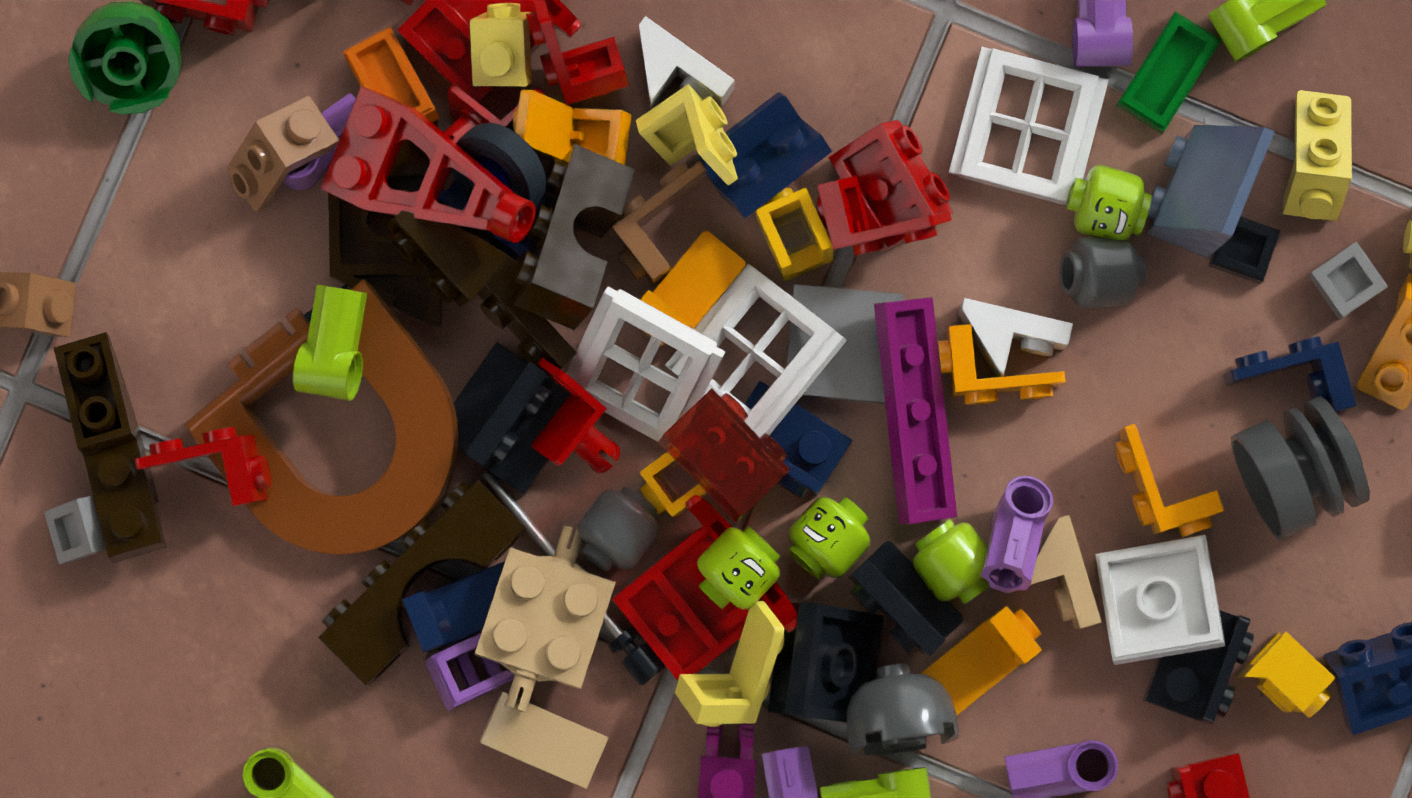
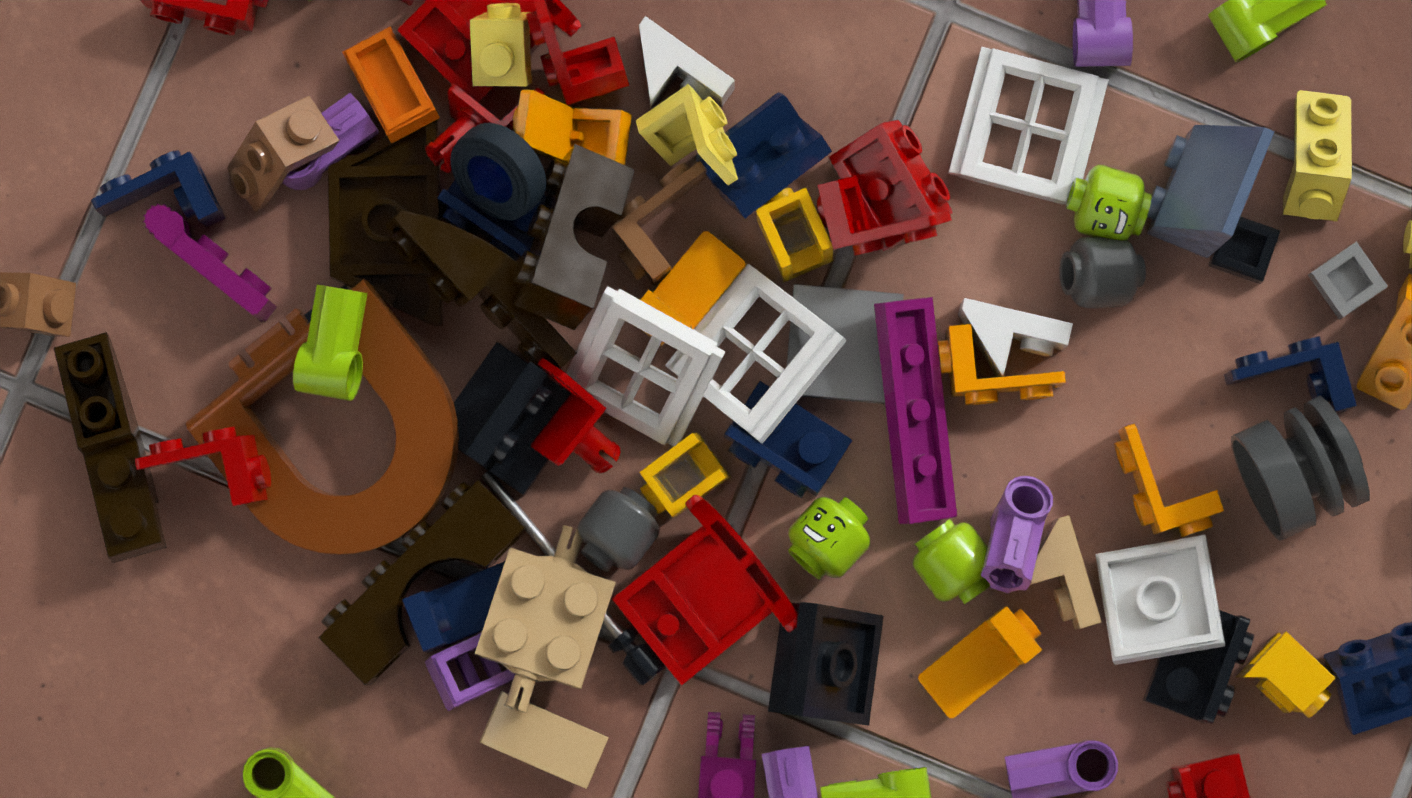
light grey plate [44,496,106,565] -> none
green cylinder [68,1,182,114] -> none
red plate [320,86,536,243] -> none
clear red brick [658,388,791,523] -> none
light yellow bracket [675,601,784,727] -> none
lime head [697,526,781,610] -> none
dark grey cylinder [847,664,959,755] -> none
black bracket [848,541,963,657] -> none
green tile [1116,11,1221,134] -> none
none -> dark blue bracket [91,150,226,228]
none -> magenta hinge [143,203,277,322]

